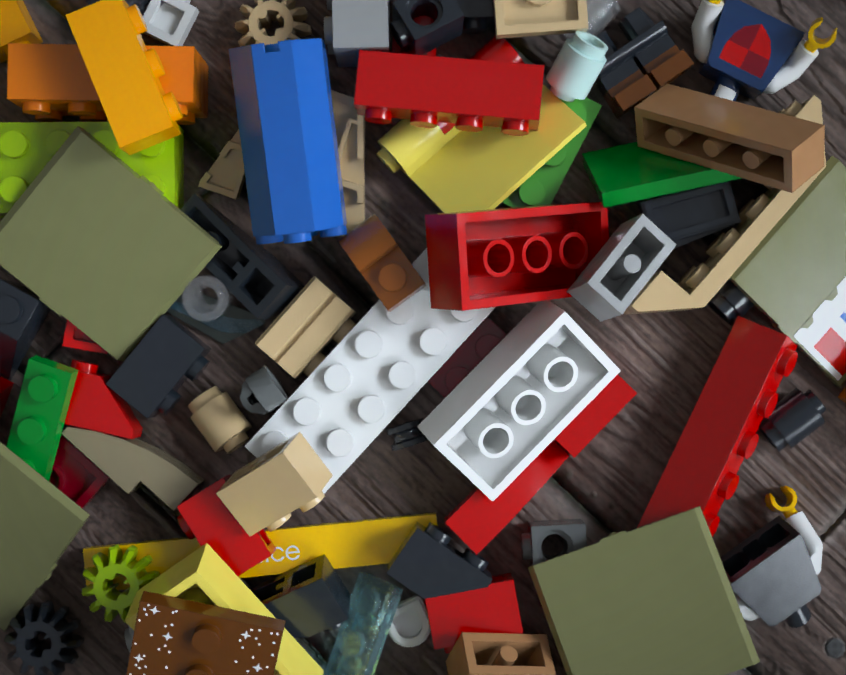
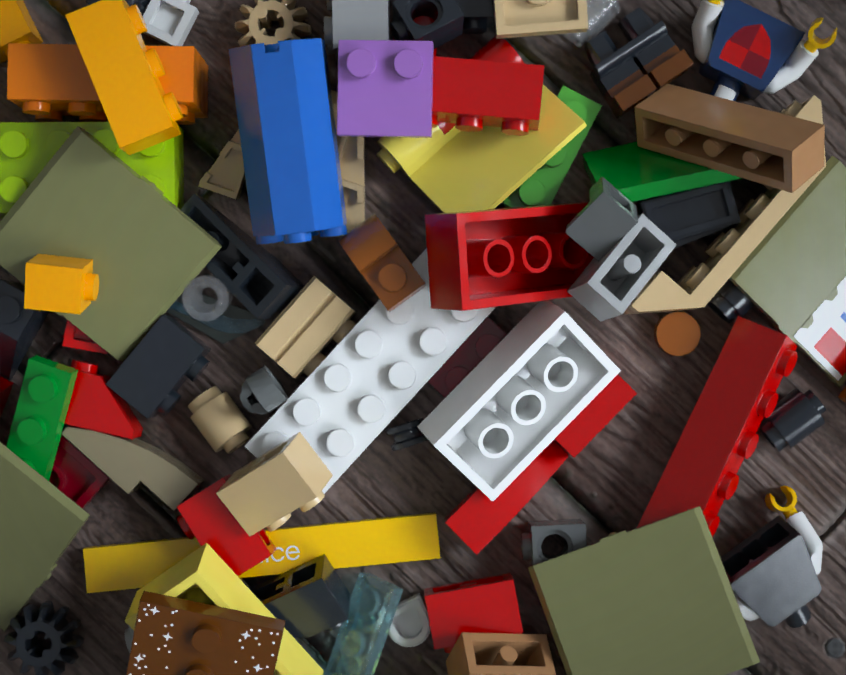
lime gear [81,545,160,623] -> none
black slope [386,522,493,599] -> none
light aqua brick [546,31,608,102] -> none
none -> light orange brick [24,254,99,314]
none -> medium lavender plate [337,40,434,138]
none -> dark grey panel [566,176,638,261]
none -> dark orange tile [654,312,701,356]

